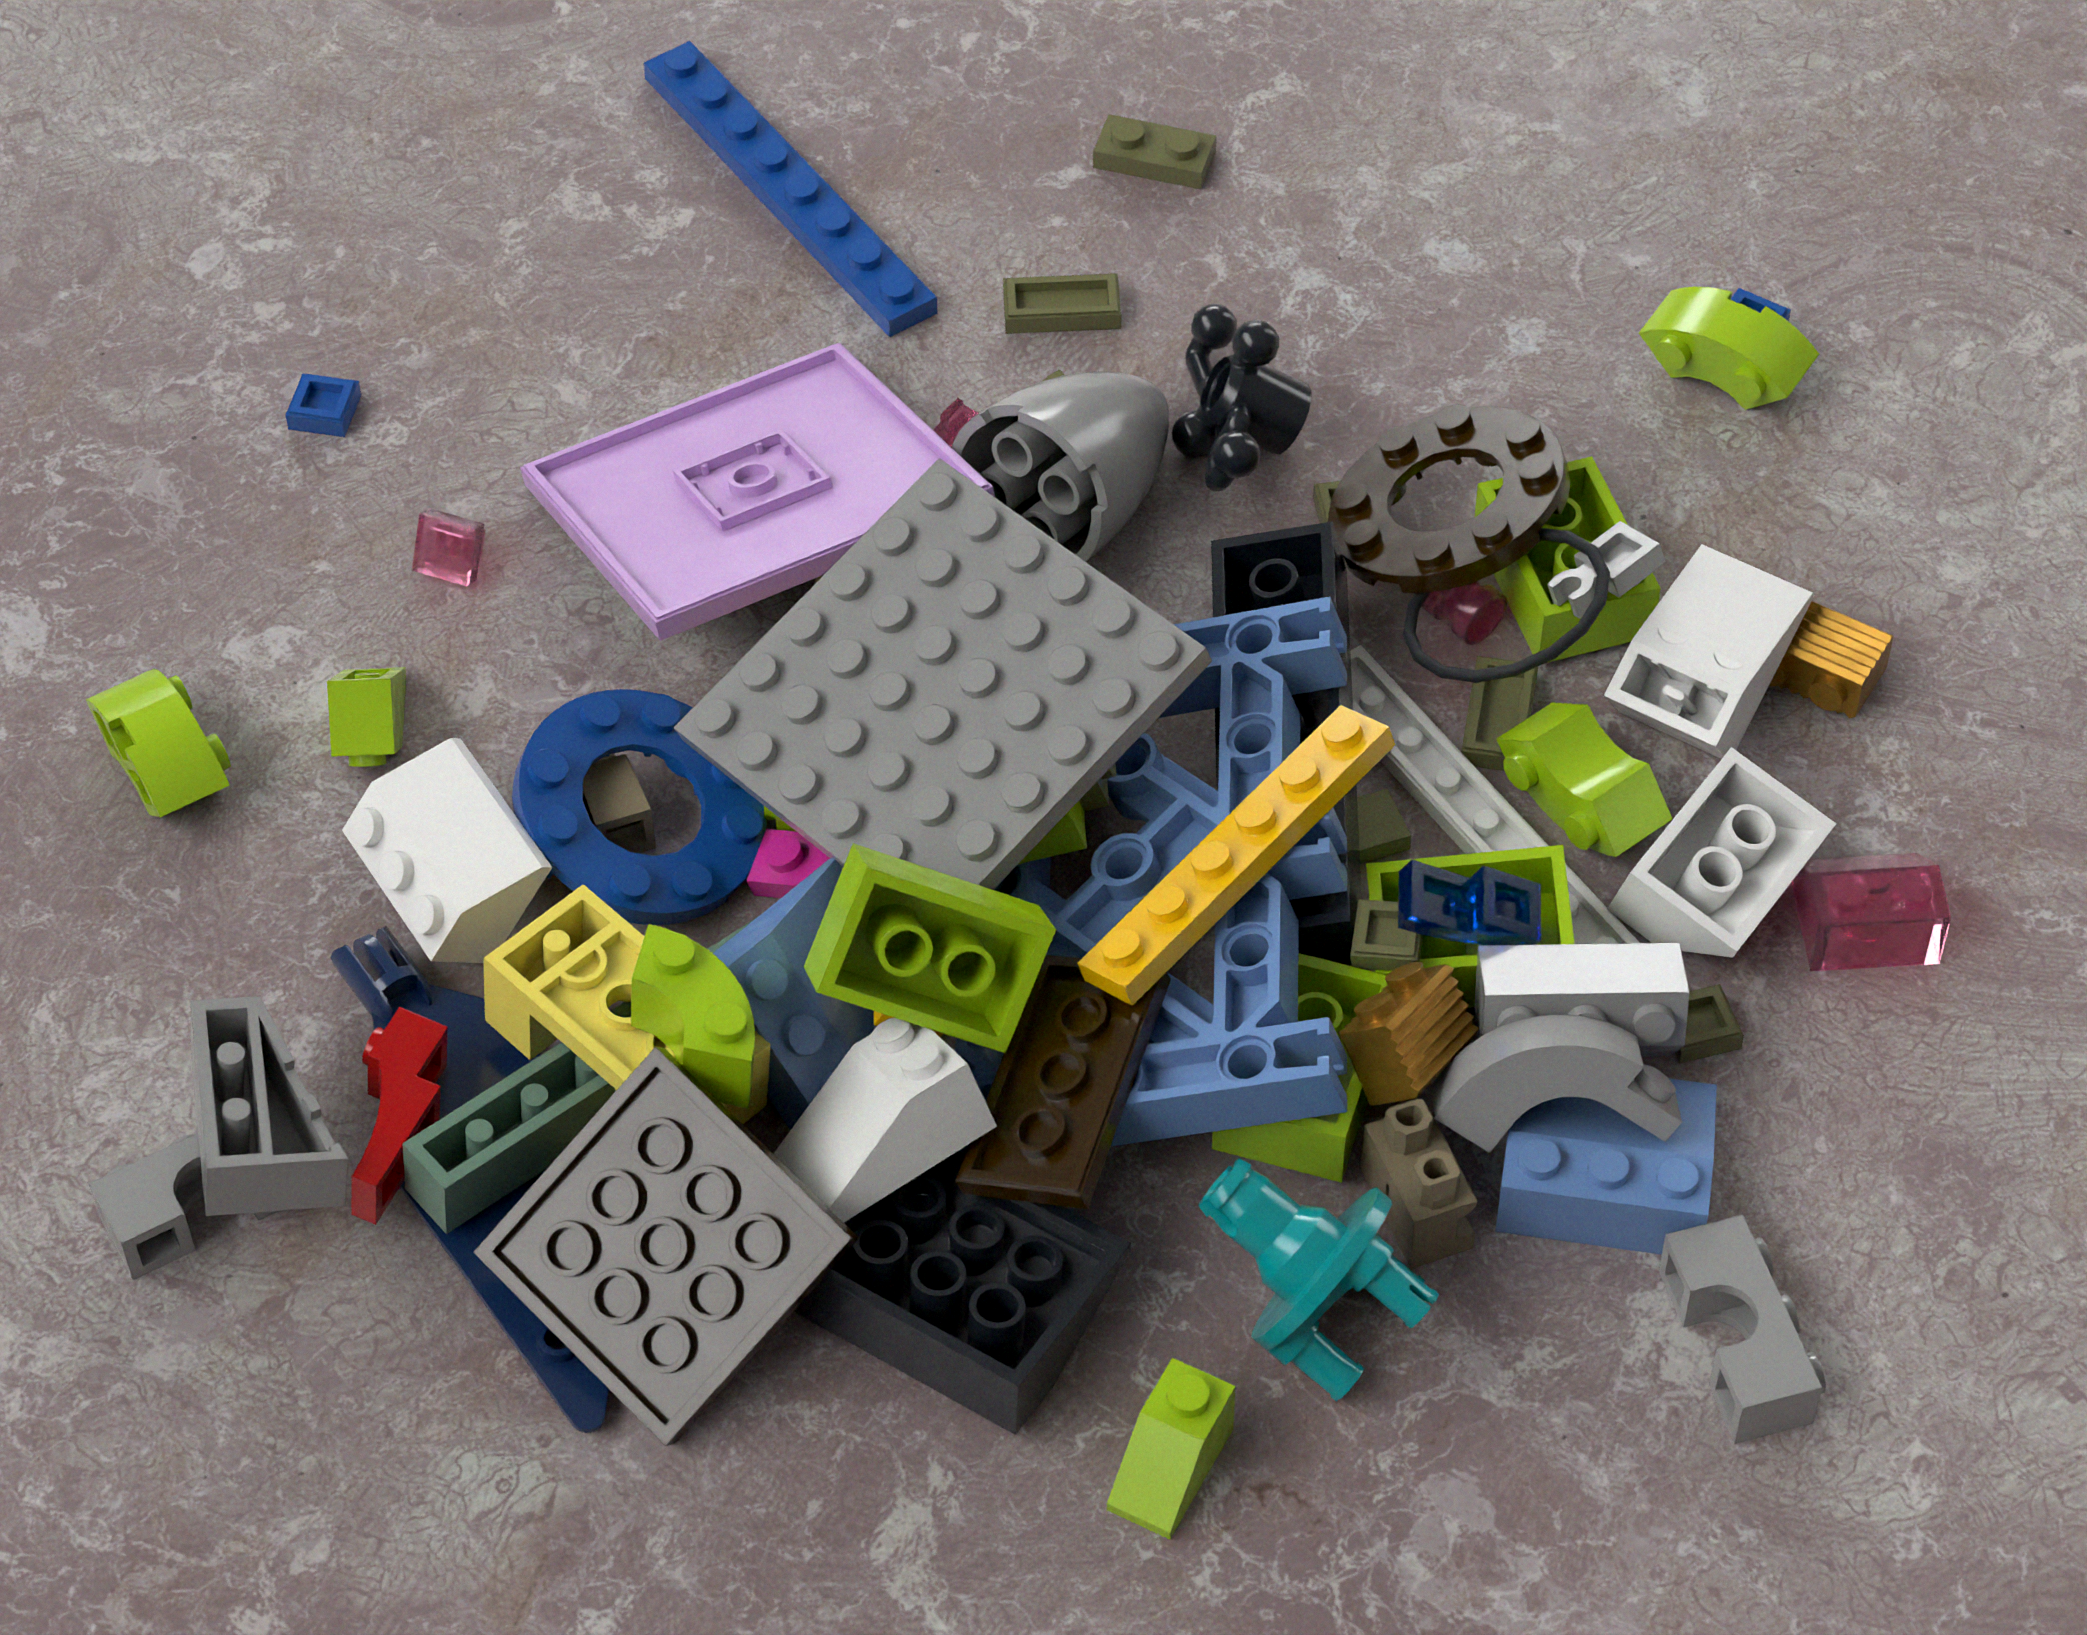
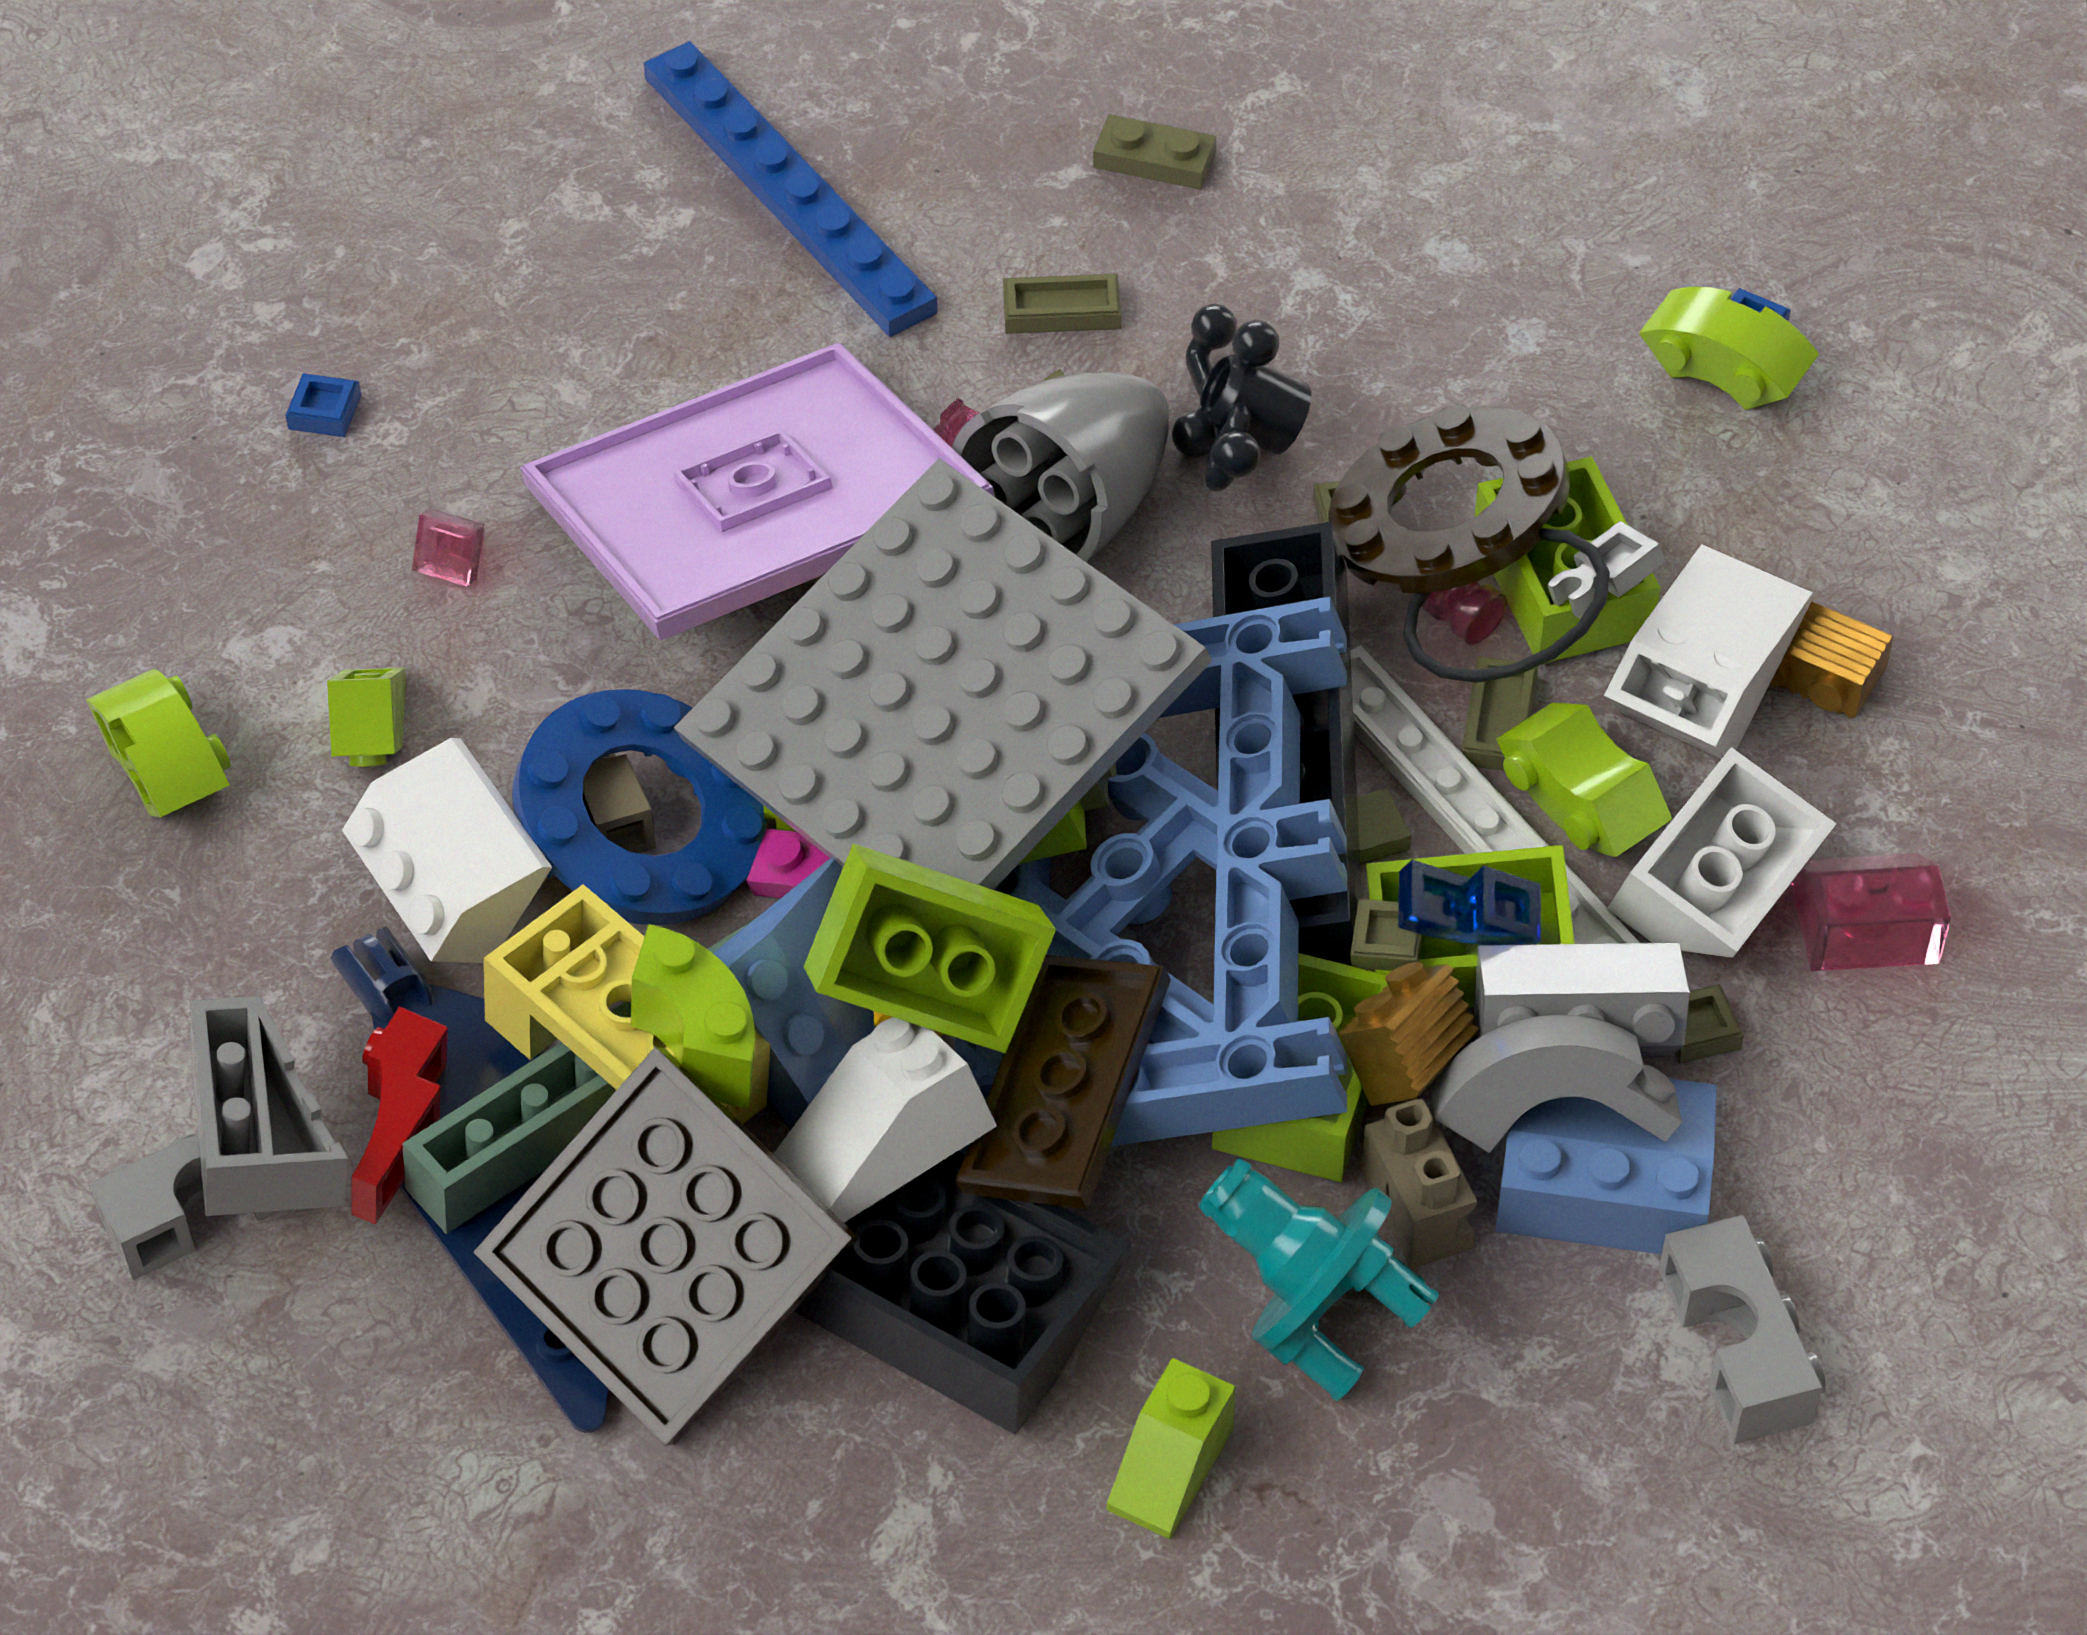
yellow plate [1078,705,1395,1006] -> none

